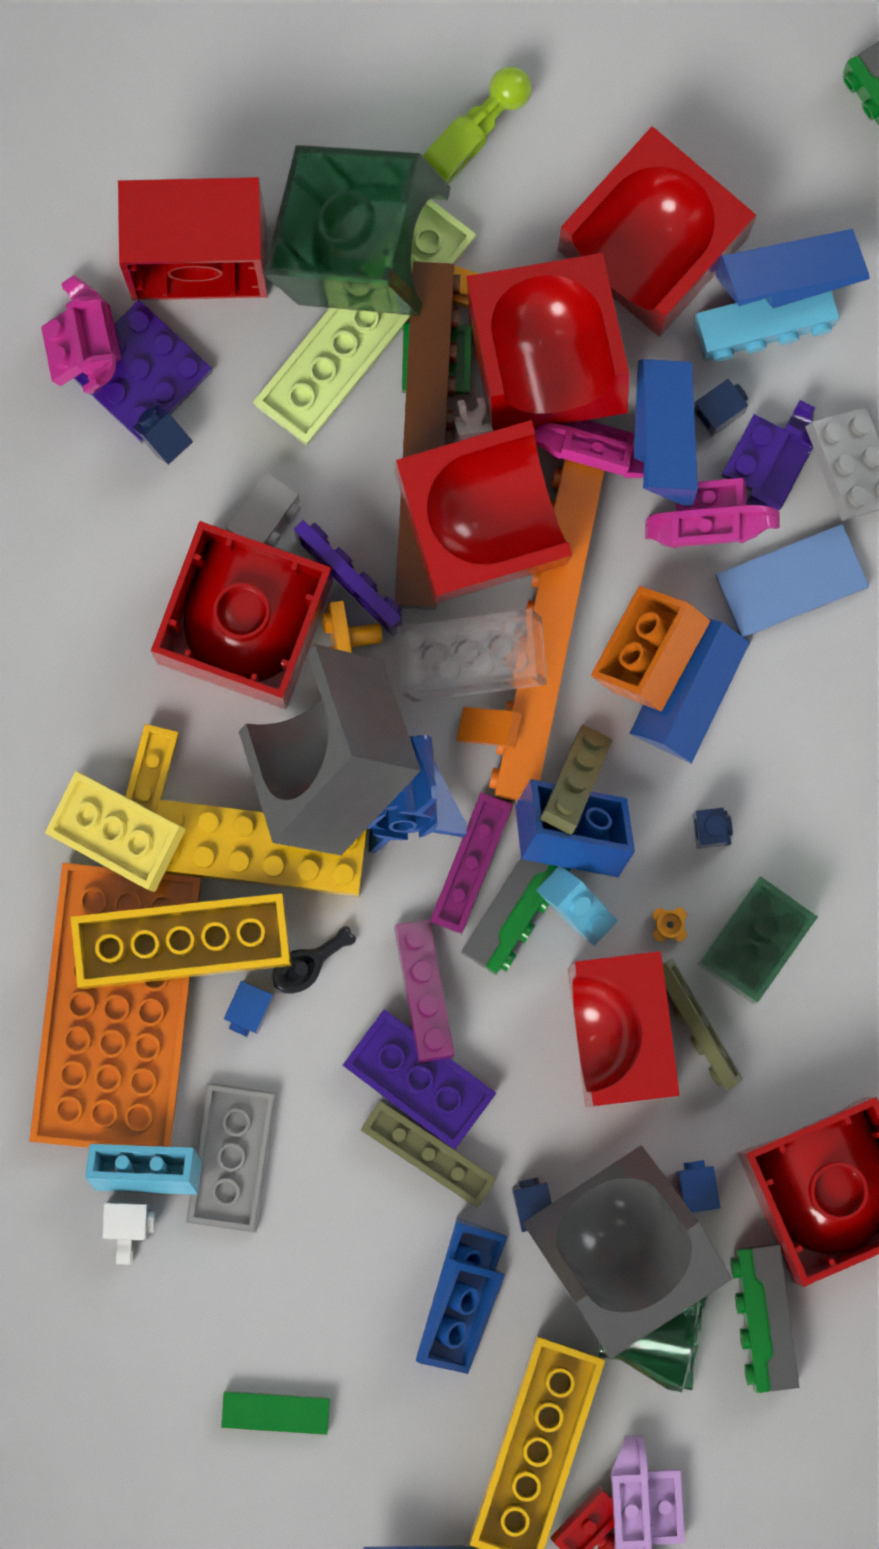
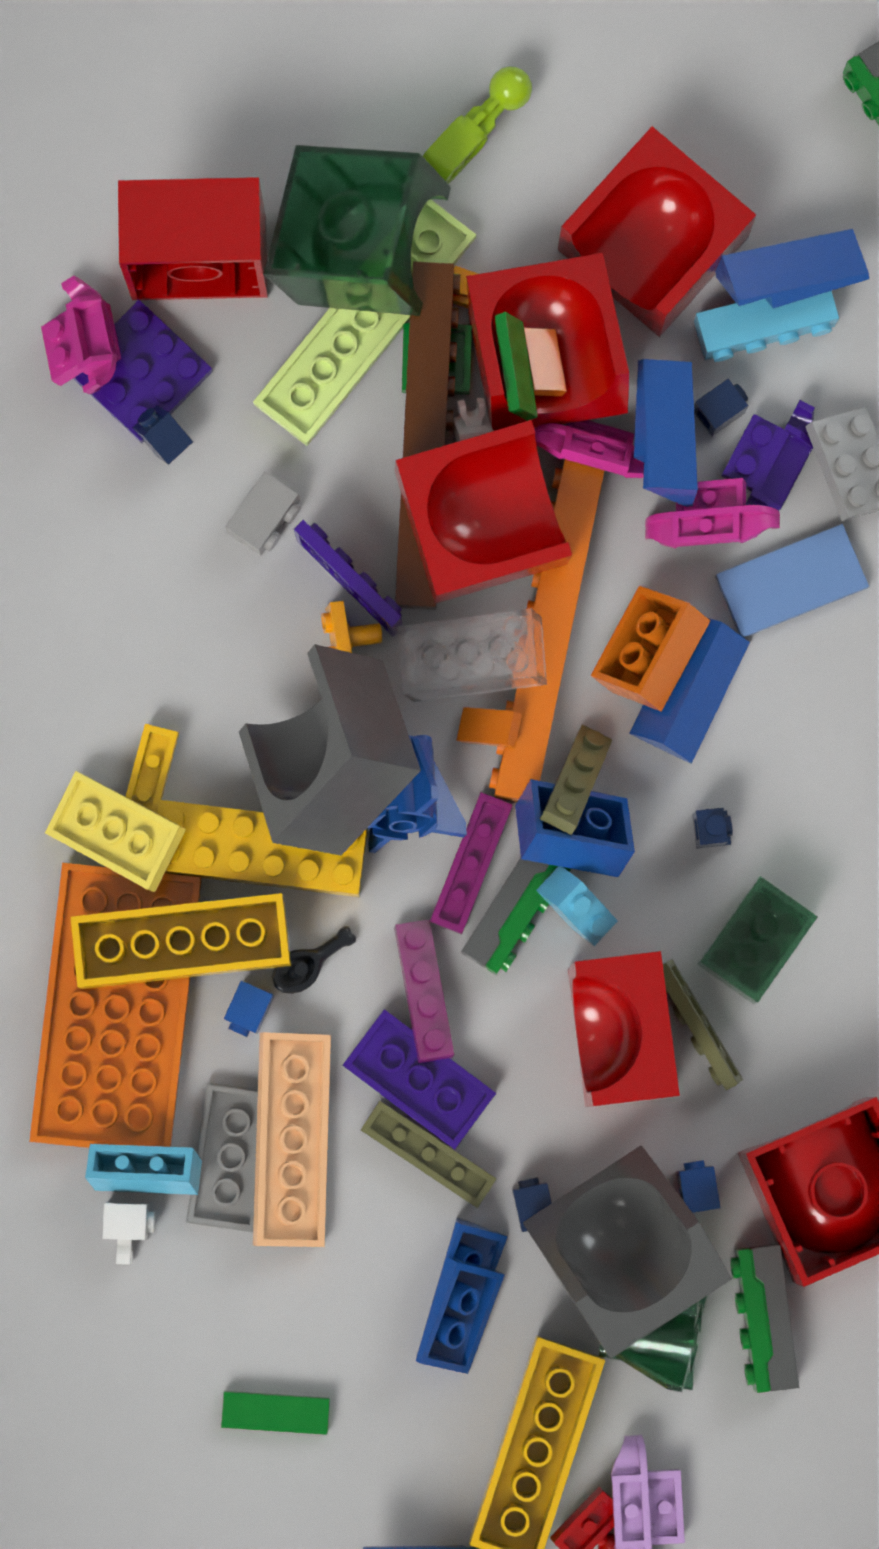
red piece [151,521,334,710] -> none
light orange plate [652,907,687,942] -> none
none -> light nougat plate [253,1032,331,1247]
none -> green tile [494,312,538,421]
none -> tile [524,328,567,396]

